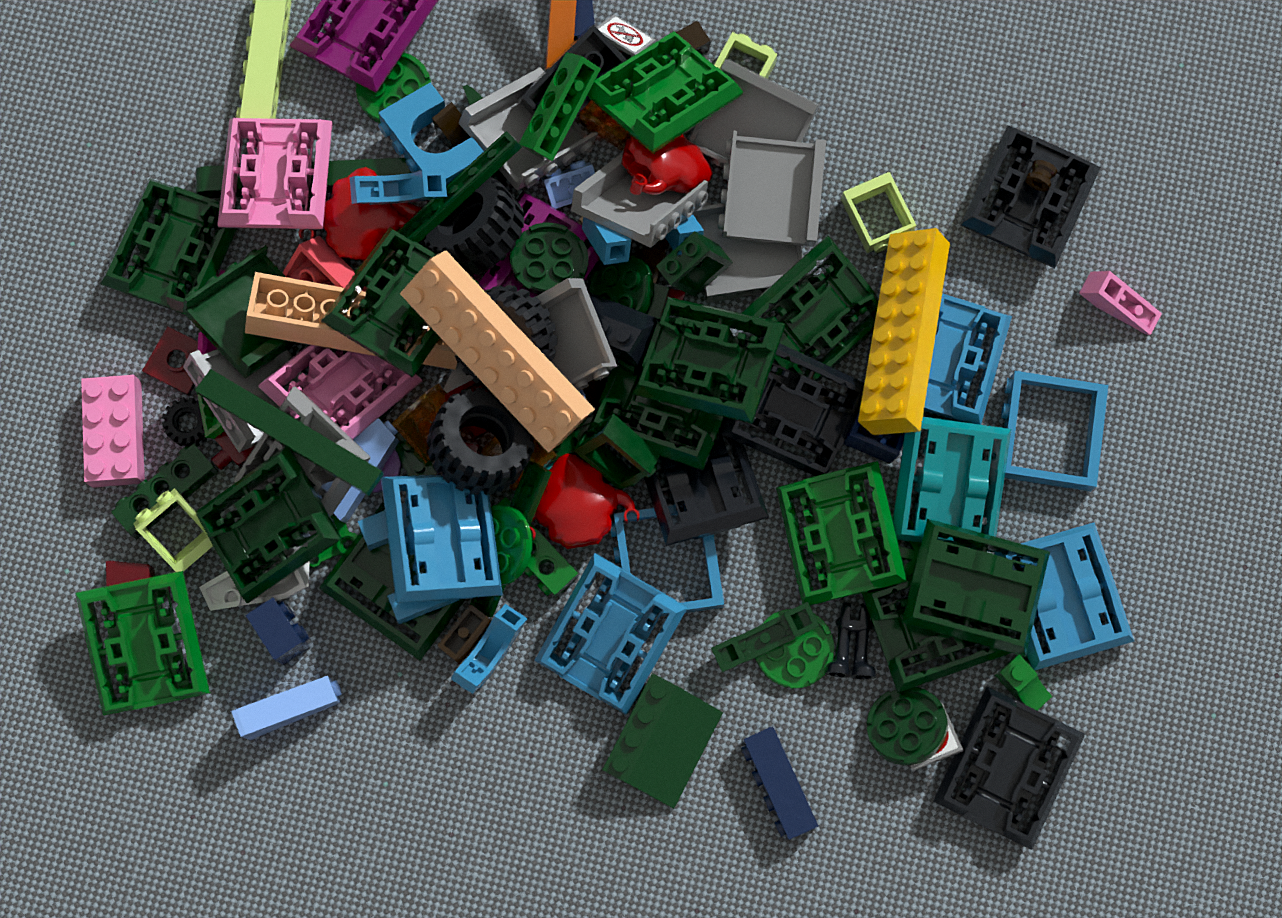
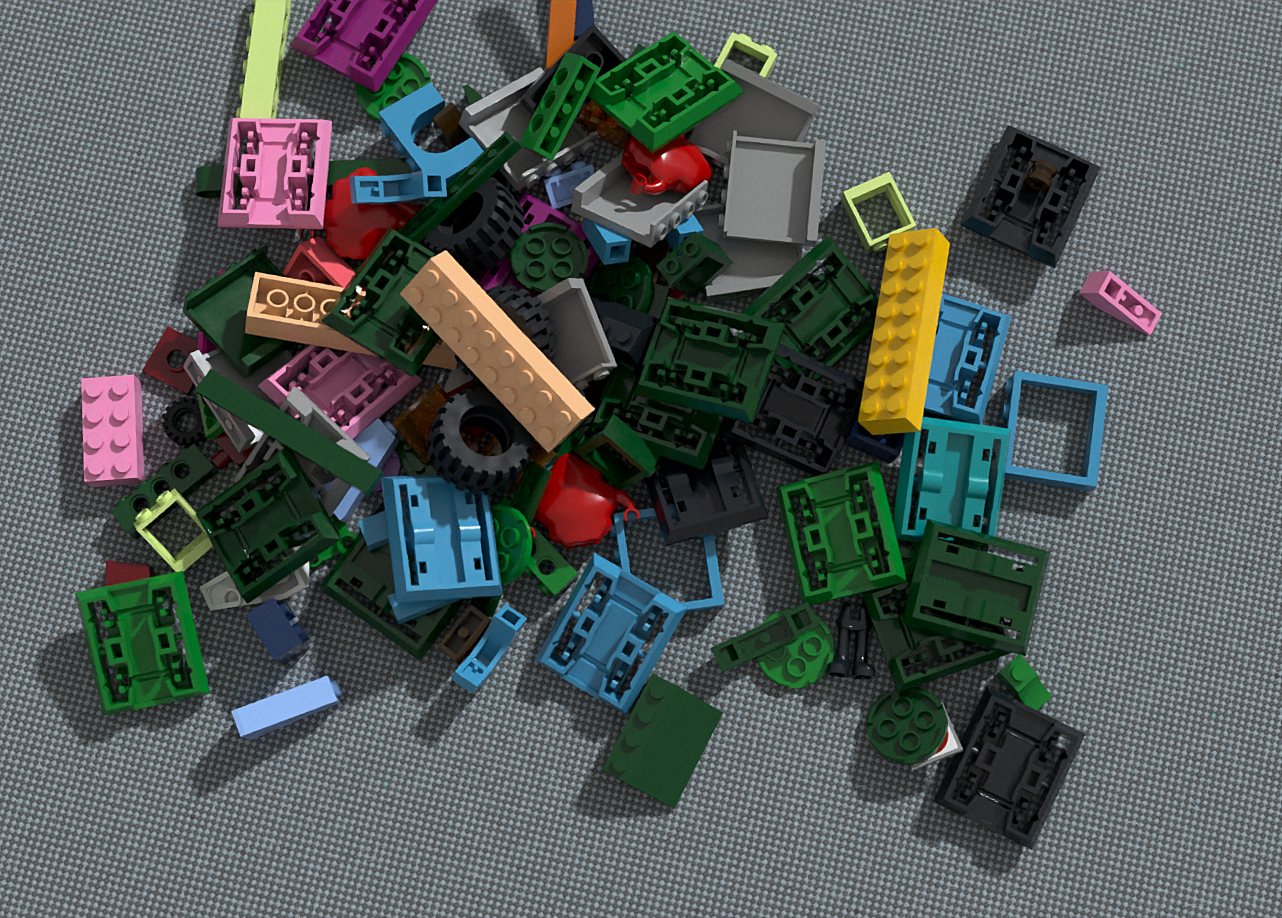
dark green piece [100,178,239,314] -> none
piece [597,14,656,57] -> none
dark brown panel [676,20,711,55] -> none
dark blue brick [740,726,818,840] -> none
dark azure piece [994,522,1134,671] -> none

